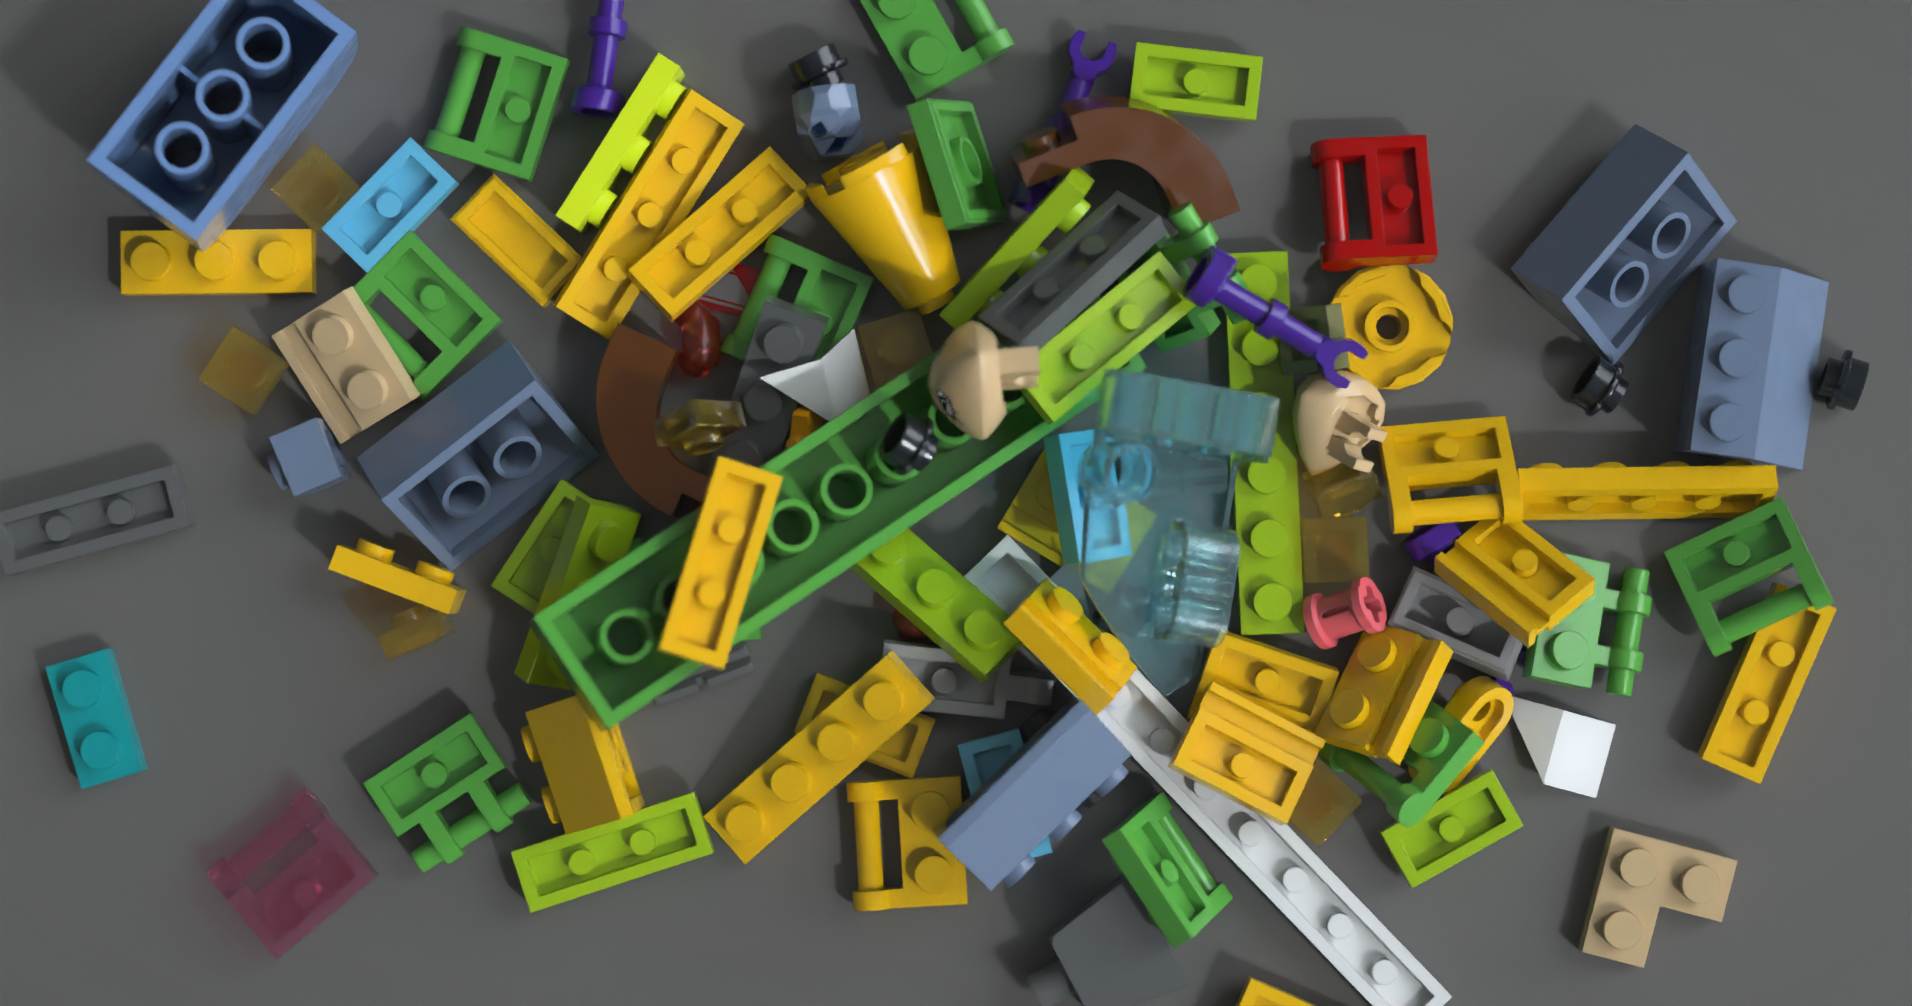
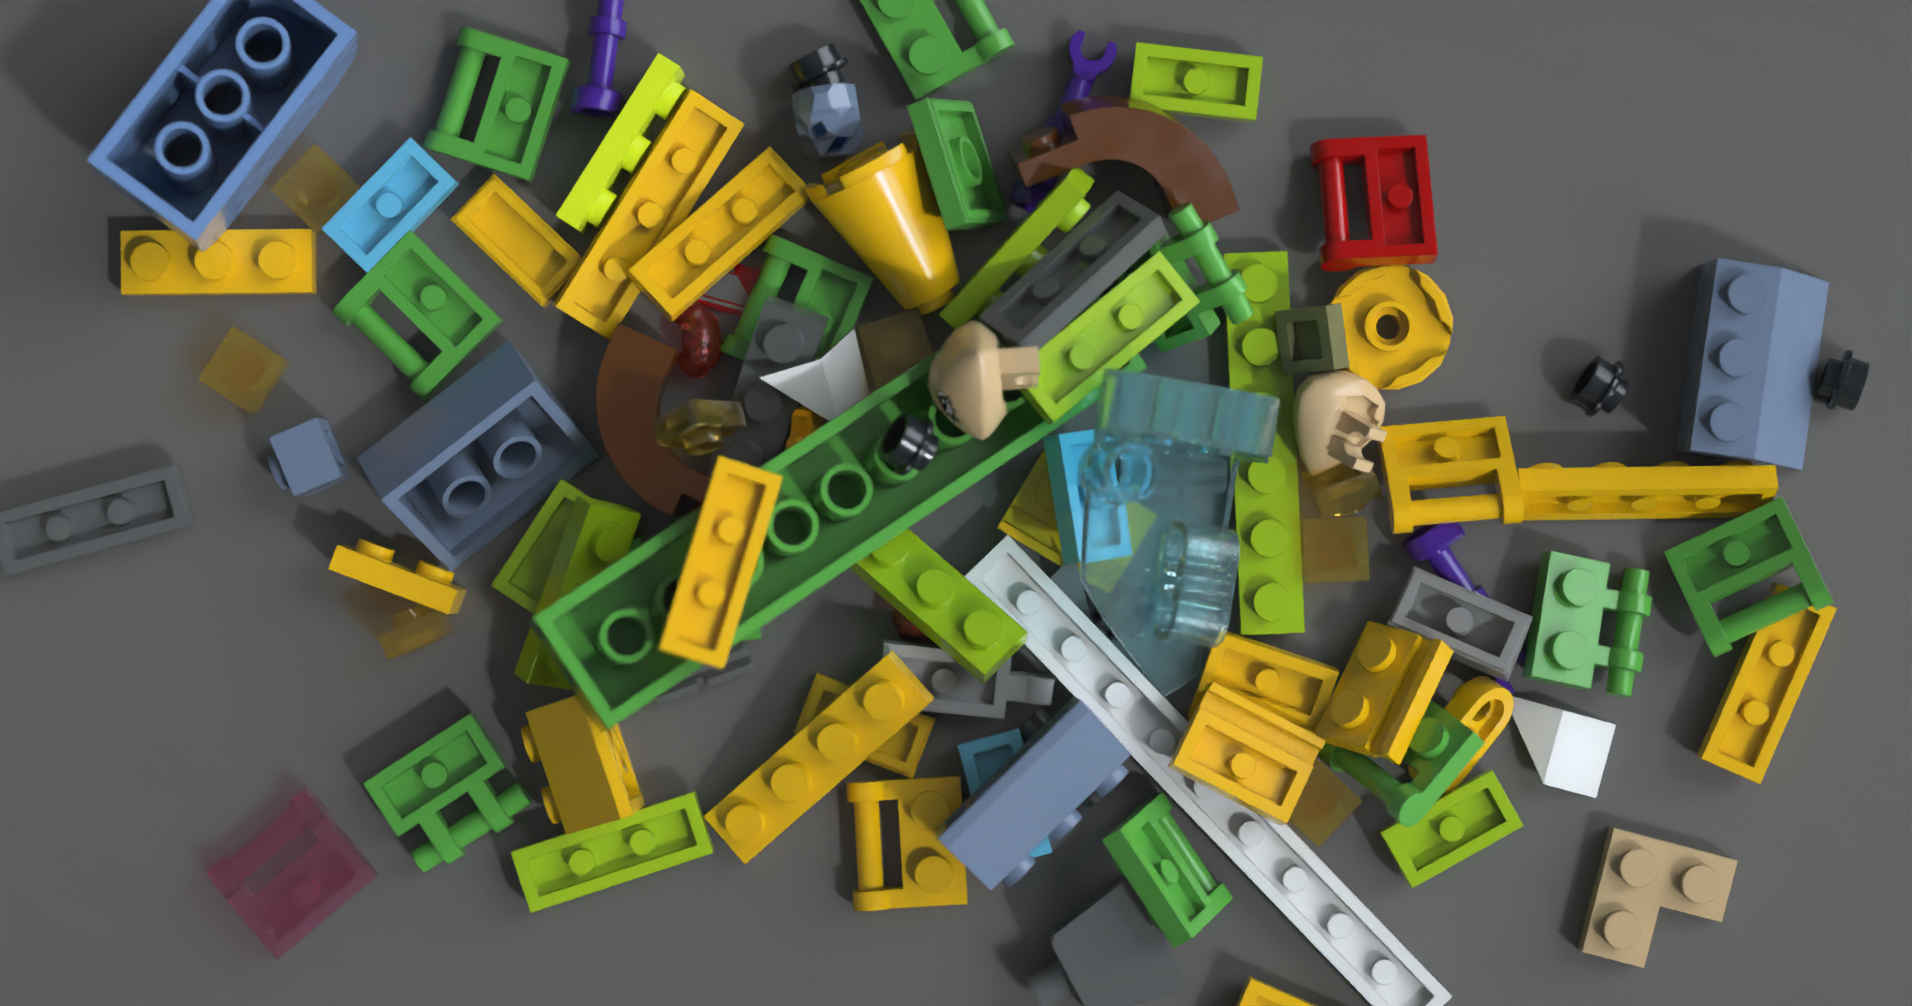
teal plate [45,648,148,789] -> none
tan plate [271,286,421,444] -> none
yellow plate [1003,578,1138,715] -> none
dark purple piece [1182,245,1368,389] -> none
coral bush [1303,576,1387,650] -> none
yellow plate [1434,519,1595,648] -> none
sand blue slope [1511,123,1737,365] -> none

